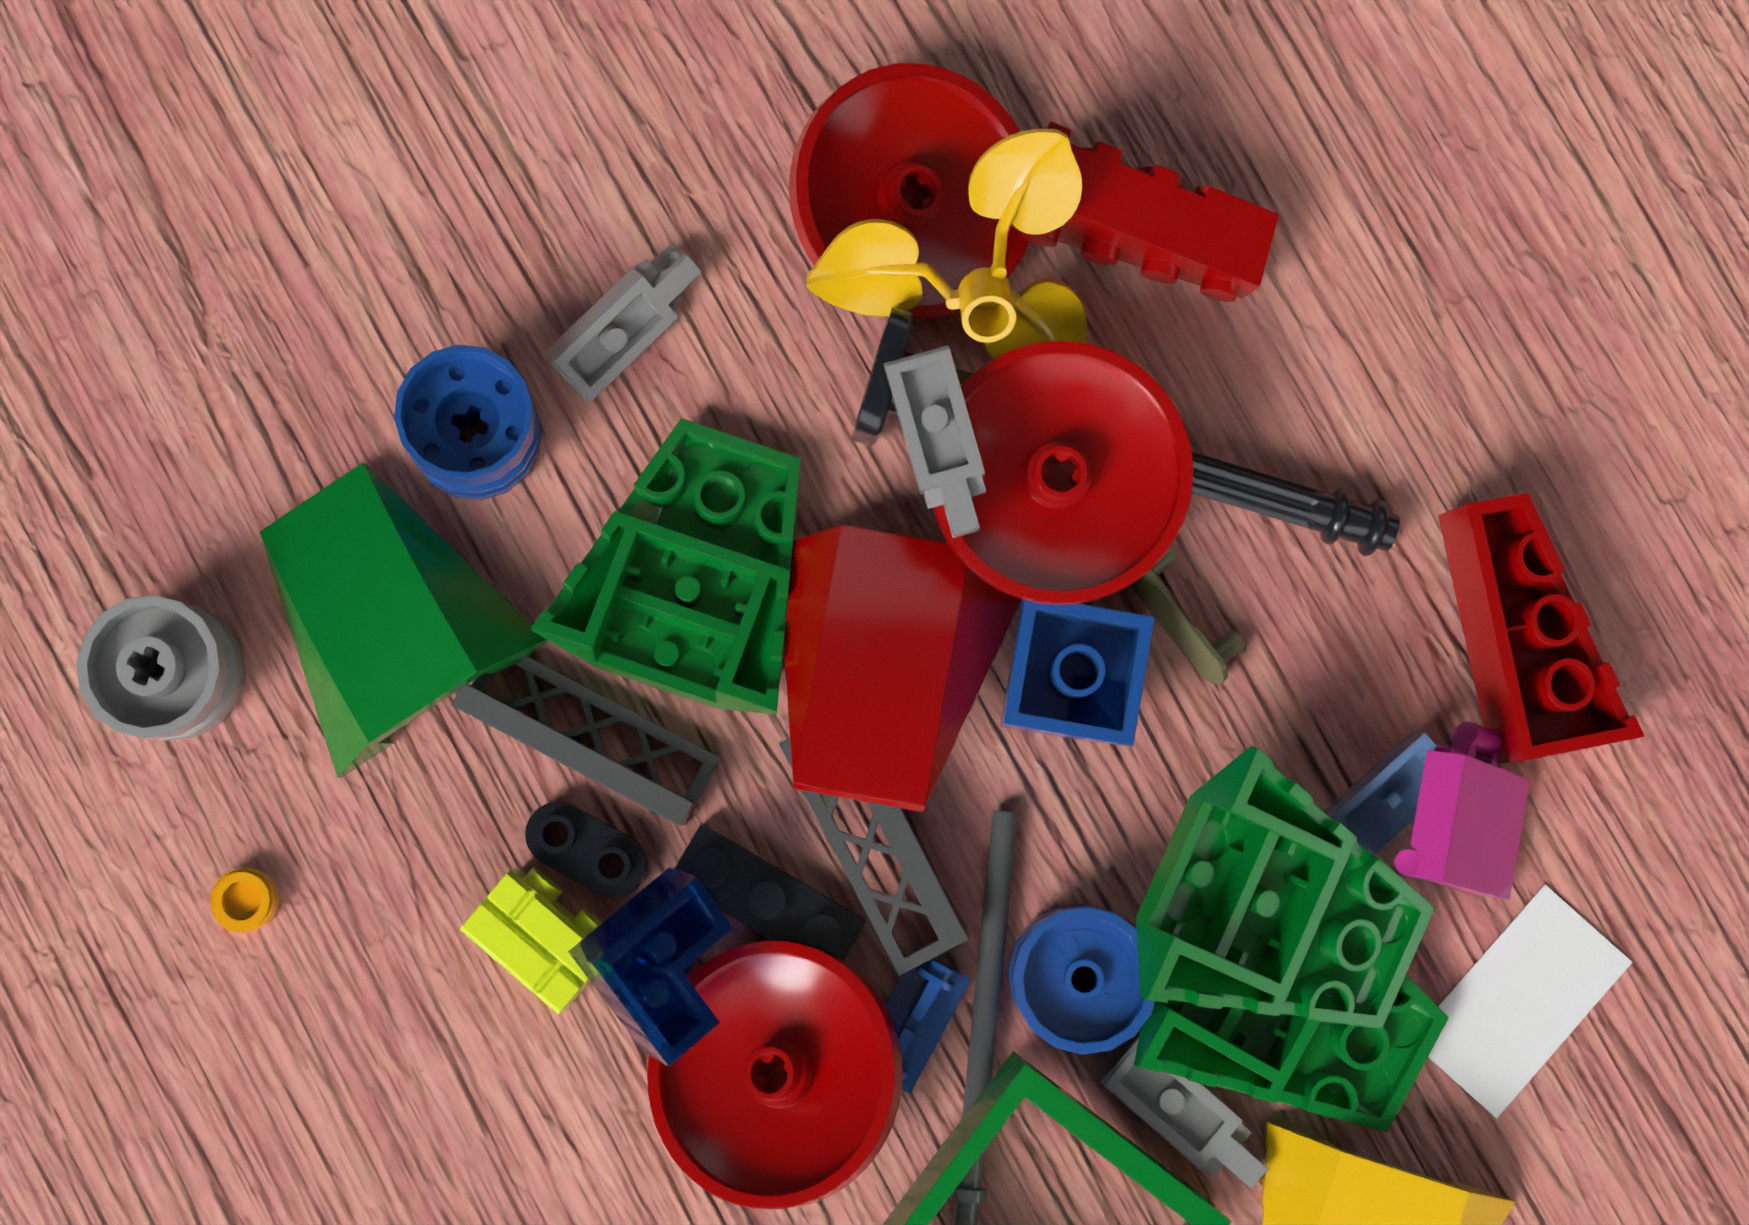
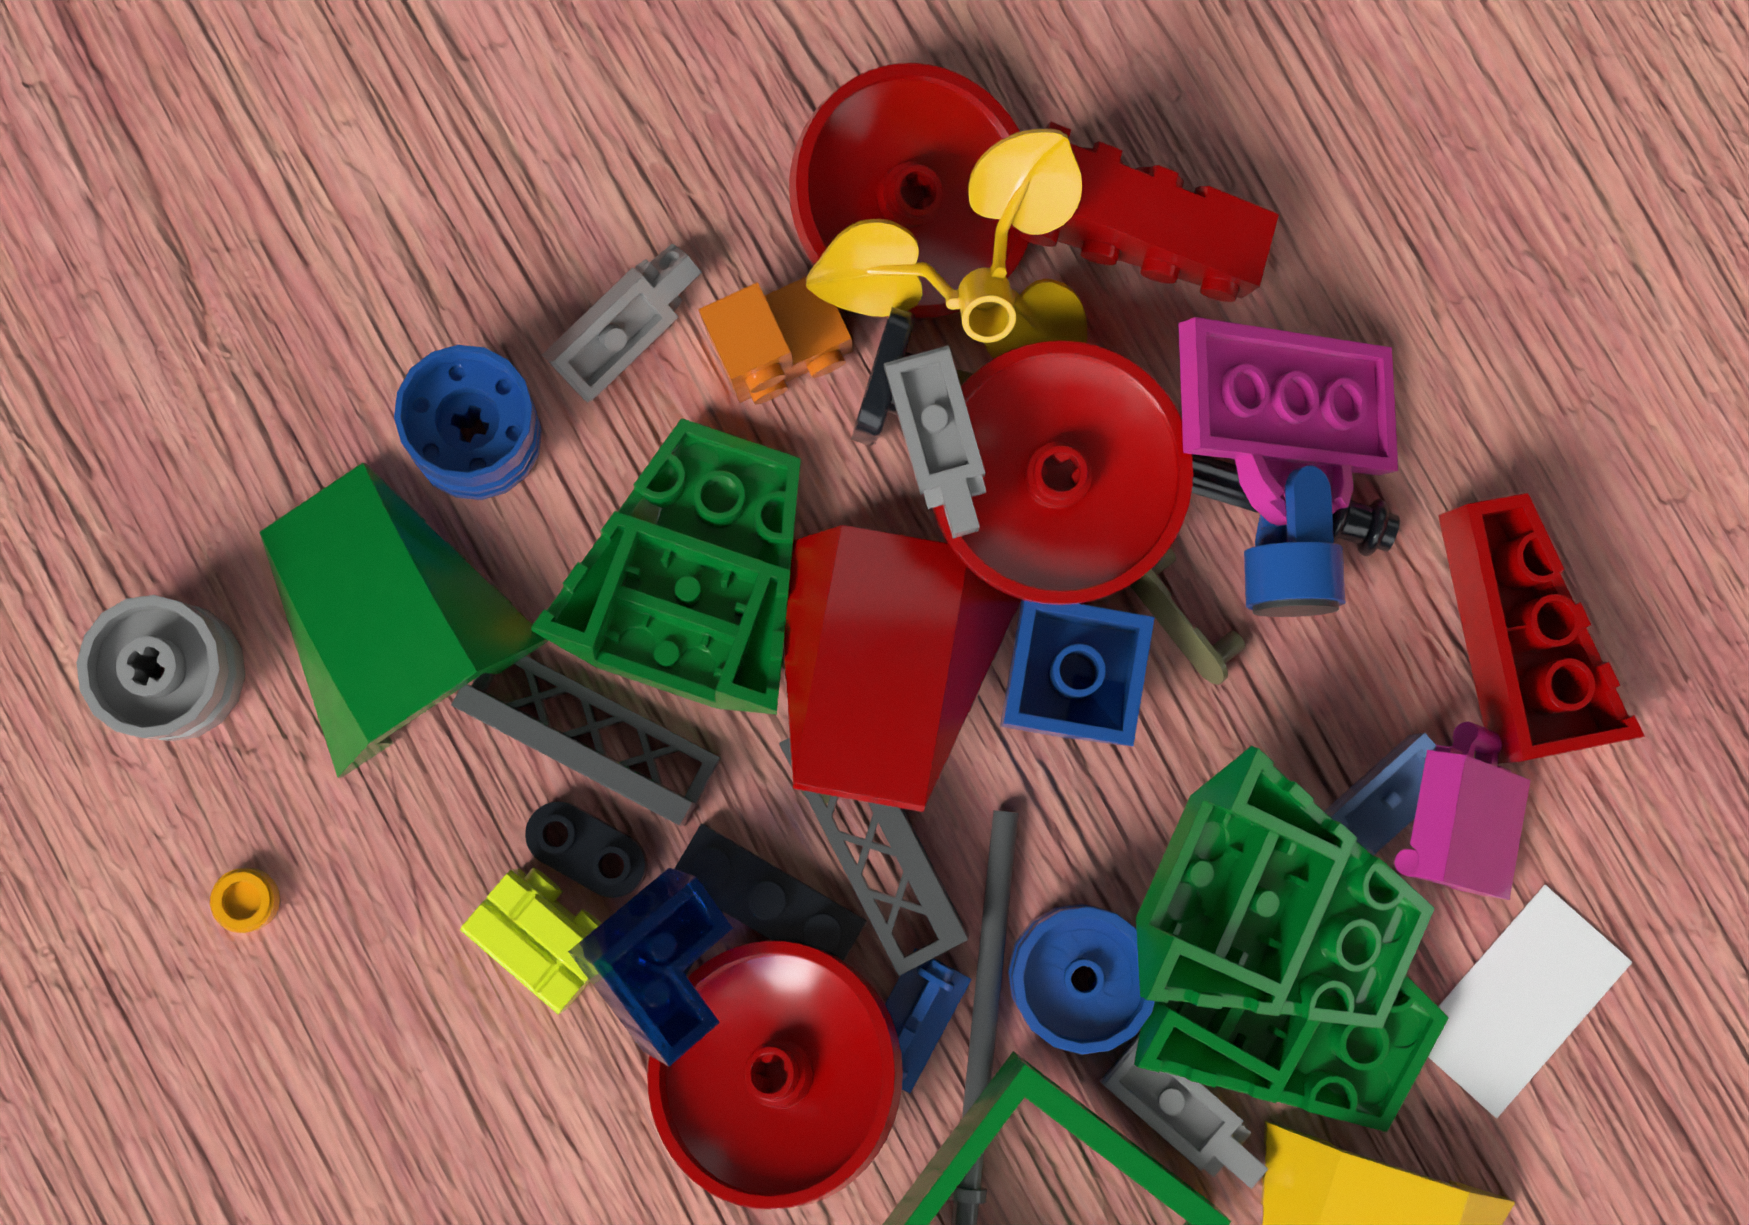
none -> orange brick [698,276,853,405]
none -> dark pink plate [1178,317,1398,617]

